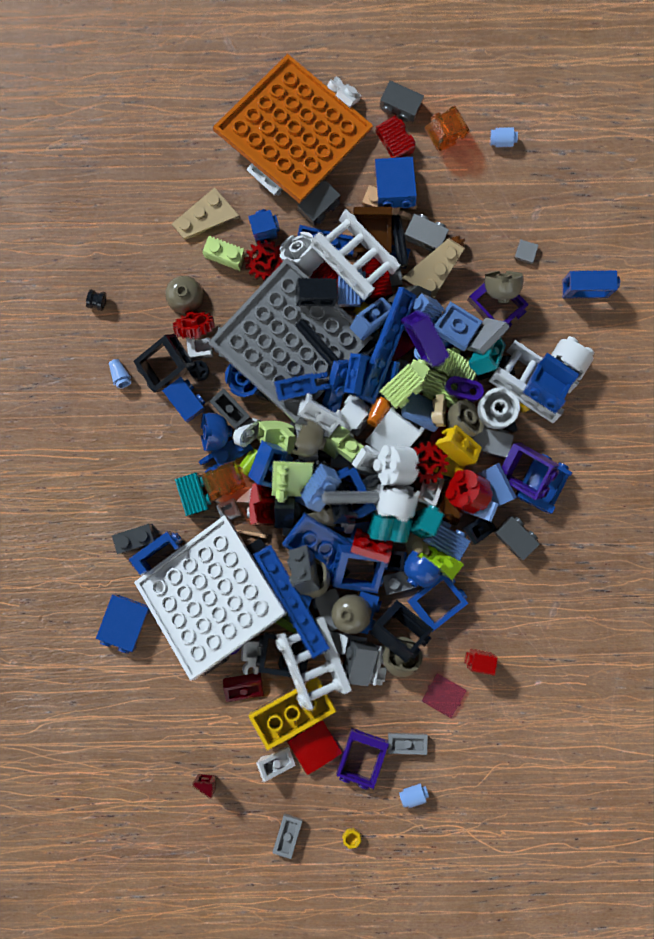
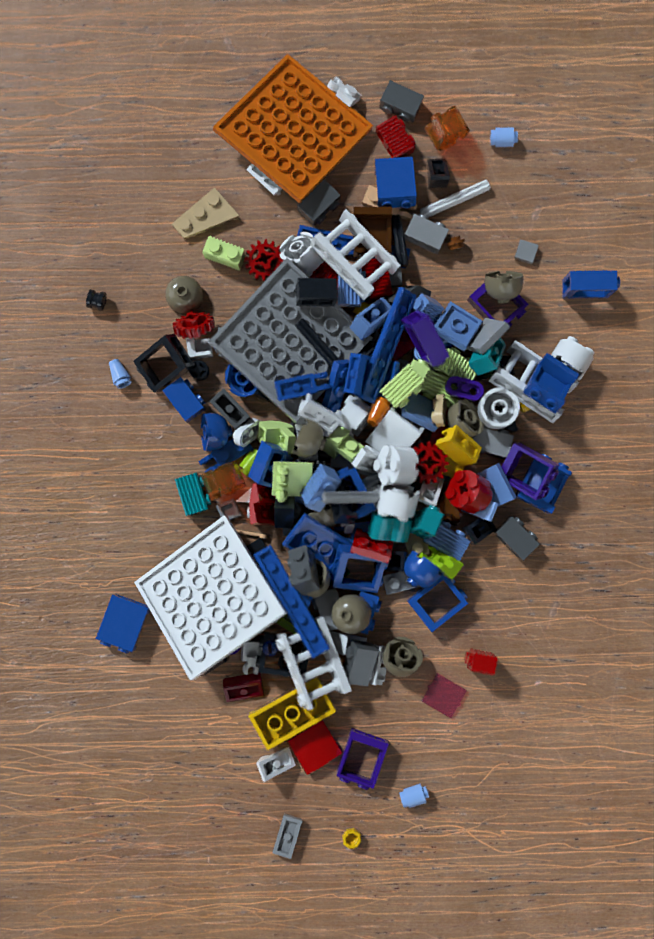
dark grey brick [111,524,157,554] -> none
blue panel [129,531,183,575] -> none
dark red slope [193,774,217,799] -> none
blue brick [248,209,280,245] -> none
black window [370,600,433,663] -> none
light grey plate [388,733,428,755] -> none
tan wing [402,238,465,298] -> none
none -> clear blue hinge [262,640,278,656]
none -> white axle [420,180,490,218]
none -> black slope [427,158,450,188]

